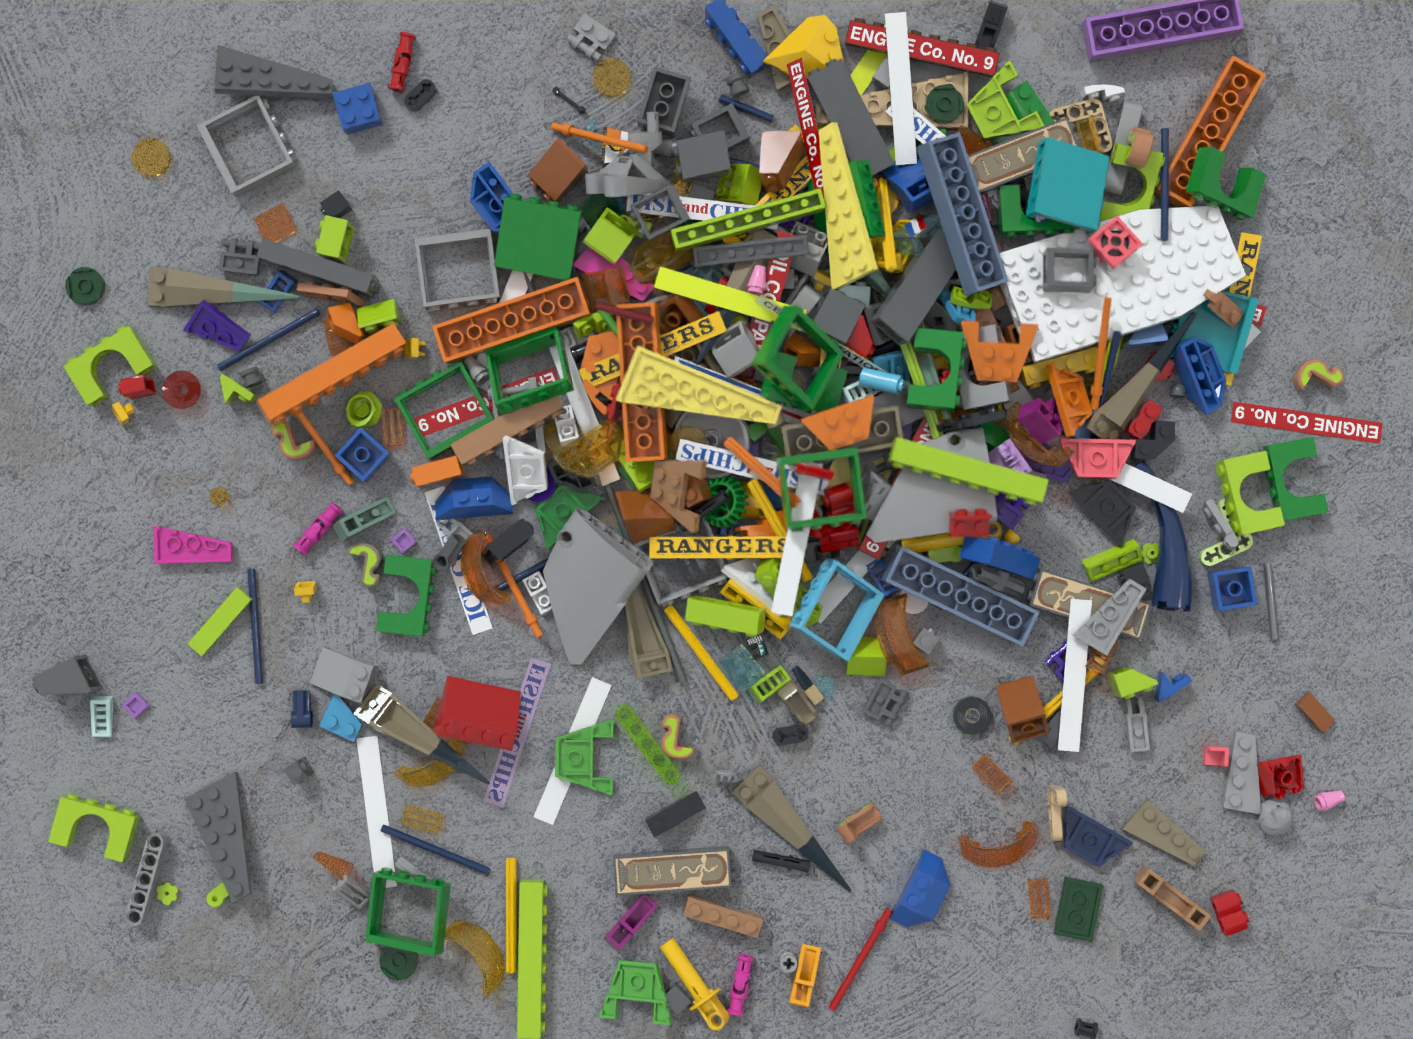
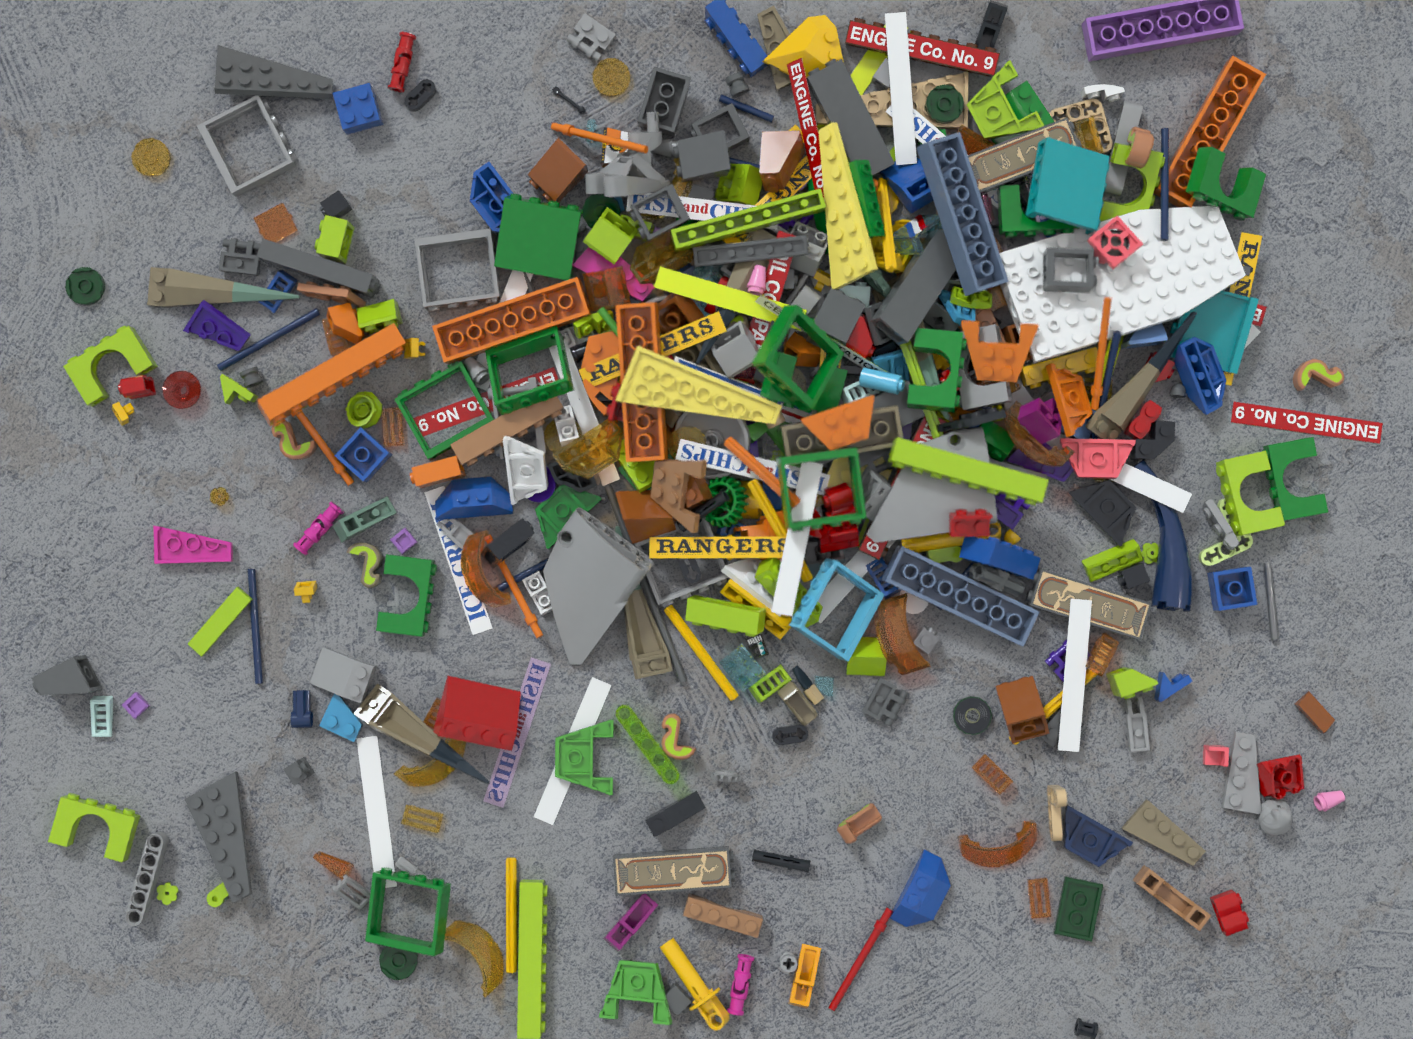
dark blue piece [380,824,490,875] -> none
dark grey piece [433,533,467,571] -> none
dark red bar [596,302,654,325] -> none
dark tan plate [731,764,851,892] -> none
red axle [795,463,834,481] -> none
lavender hinge [988,439,1032,474] -> none
light grey wing [1073,579,1146,656] -> none
nougat hinge [1203,289,1245,328] -> none

